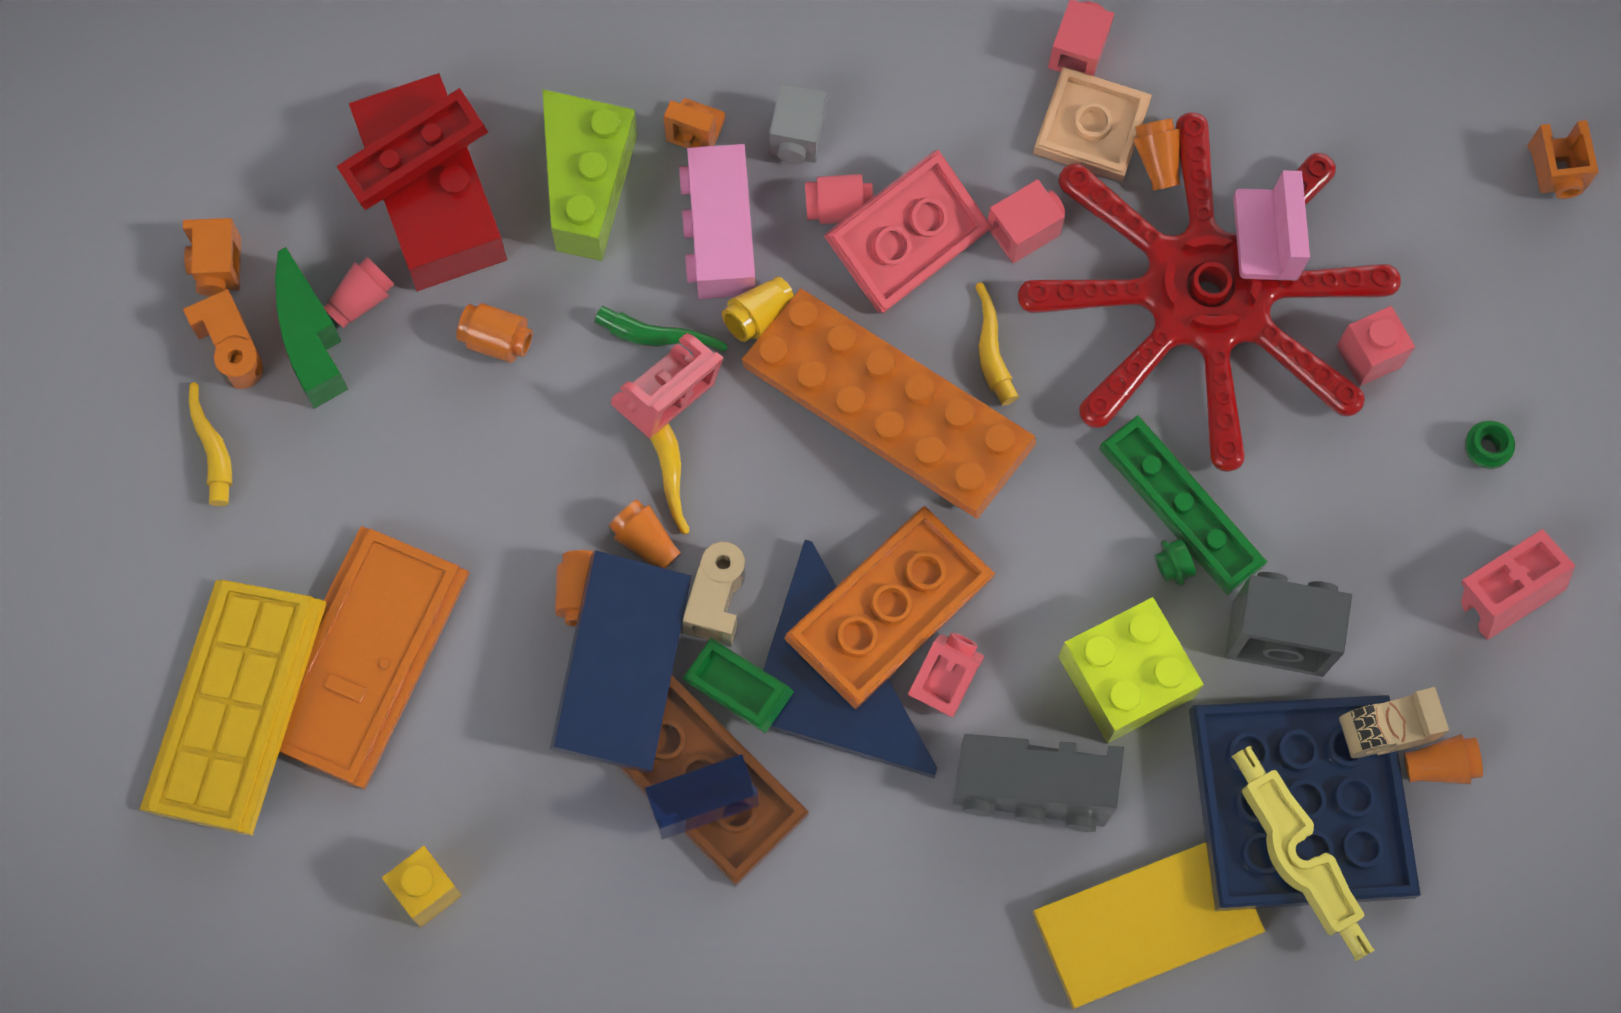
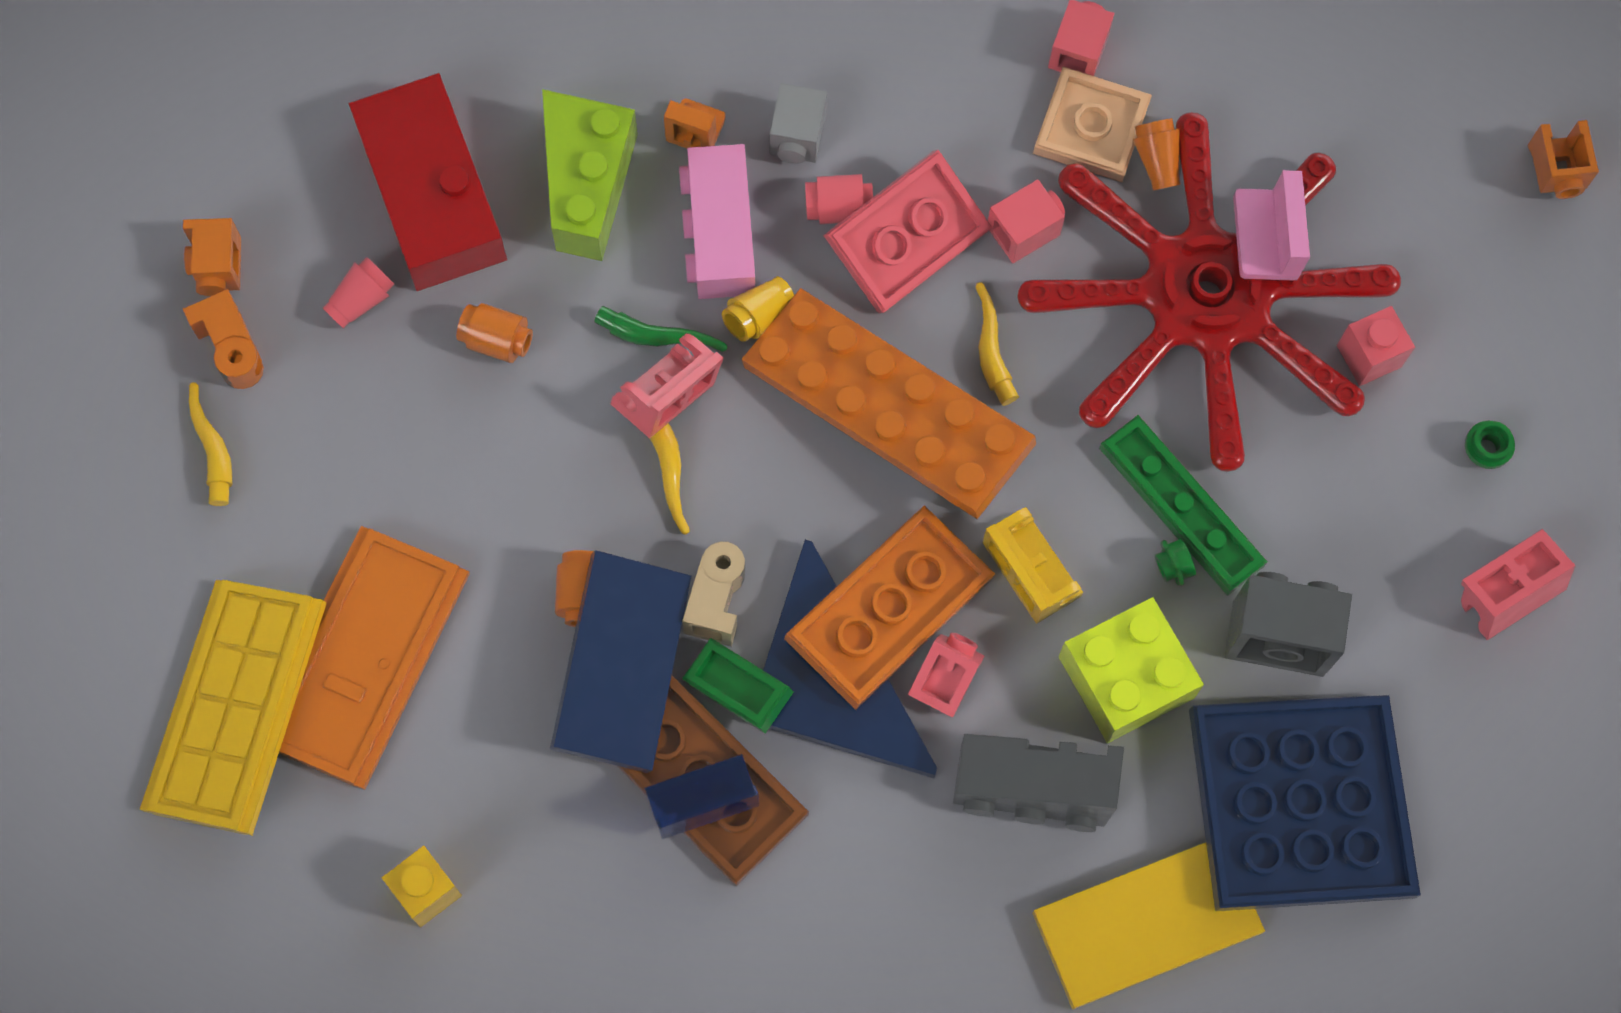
green slope [275,247,348,409] -> none
red plate [336,88,488,211] -> none
orange cone [609,499,681,569] -> none
light yellow piece [1232,746,1375,961] -> none
tan leg [1339,687,1450,758] -> none
orange cone [1404,734,1483,784] -> none
none -> yellow hinge [982,507,1083,624]

